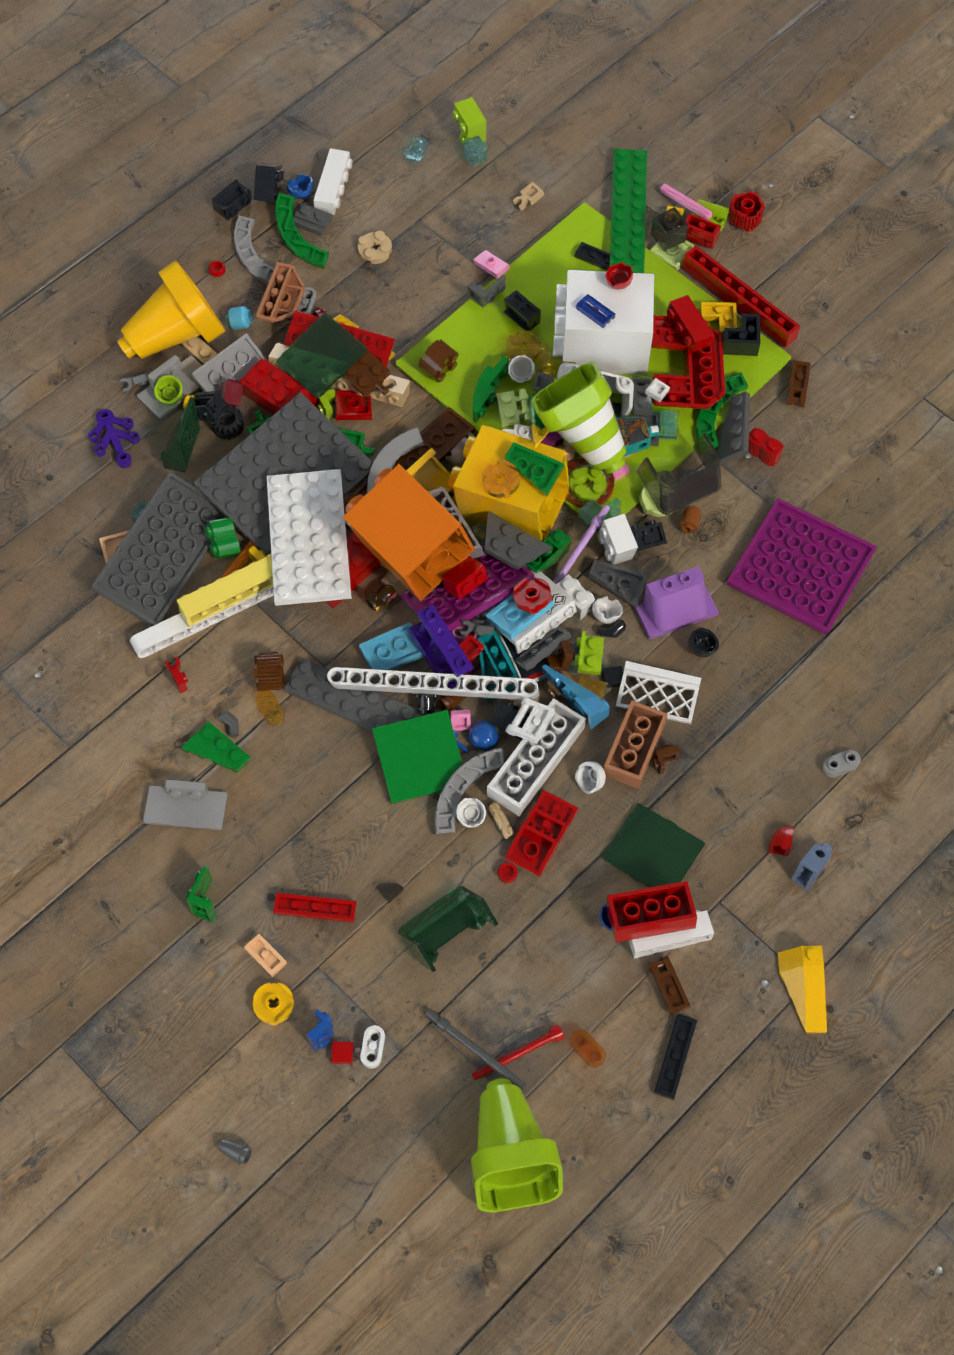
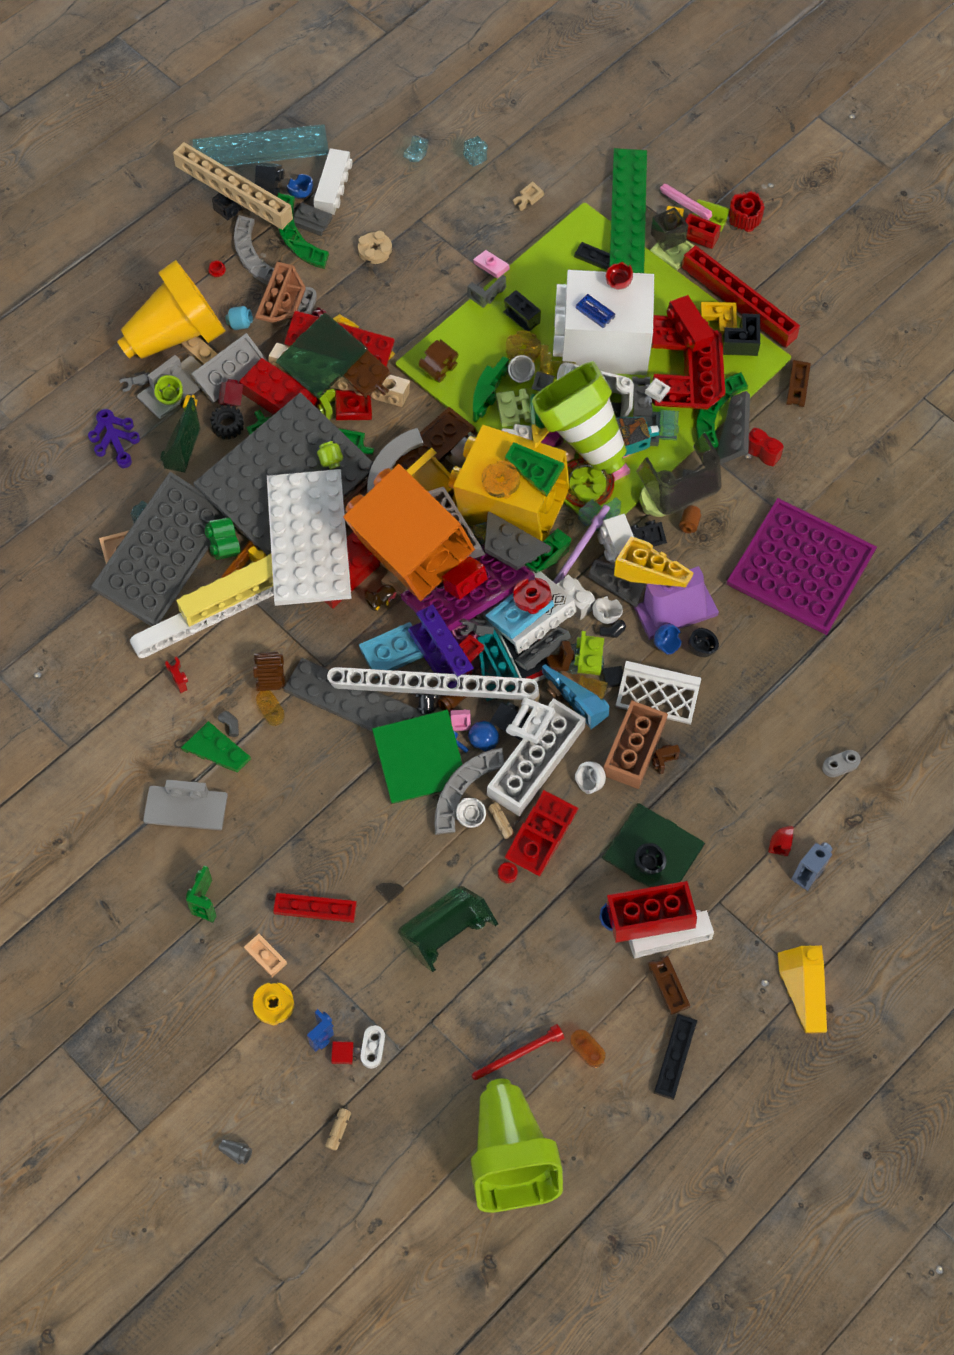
black hinge [184,391,227,421] -> none
dark grey bar [425,1009,527,1091] -> none
lime brick [452,97,486,150] -> none
none -> tan brick [173,142,293,230]
none -> clear light blue plate [193,124,329,166]
none -> lime head [317,441,344,470]
none -> tan axle [326,1108,351,1150]
none -> yellow wedge [614,536,694,587]
none -> black helmet [634,843,666,875]
none -> blue hair [654,623,682,655]

